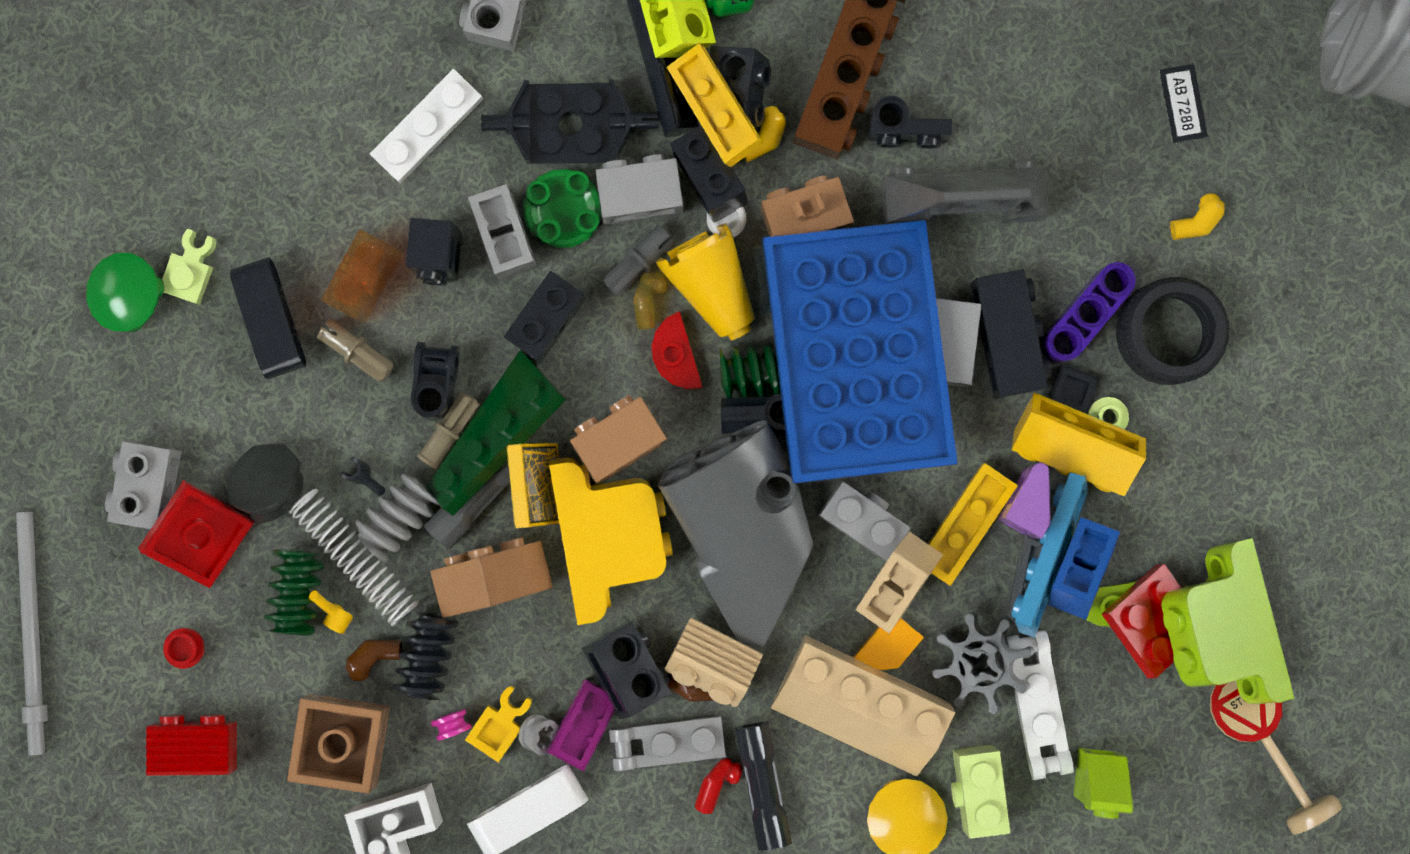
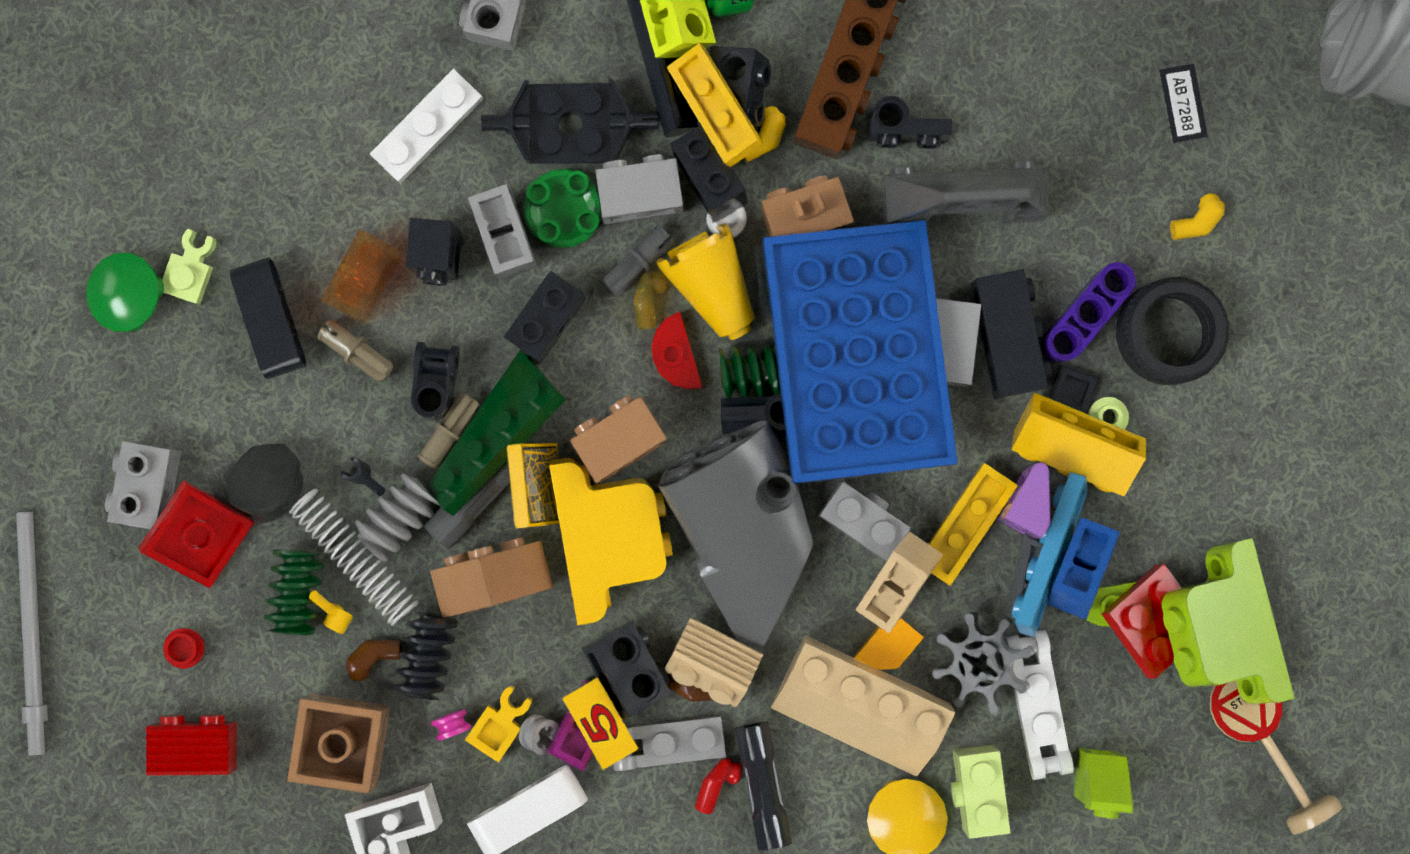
none -> yellow tile [562,677,638,770]

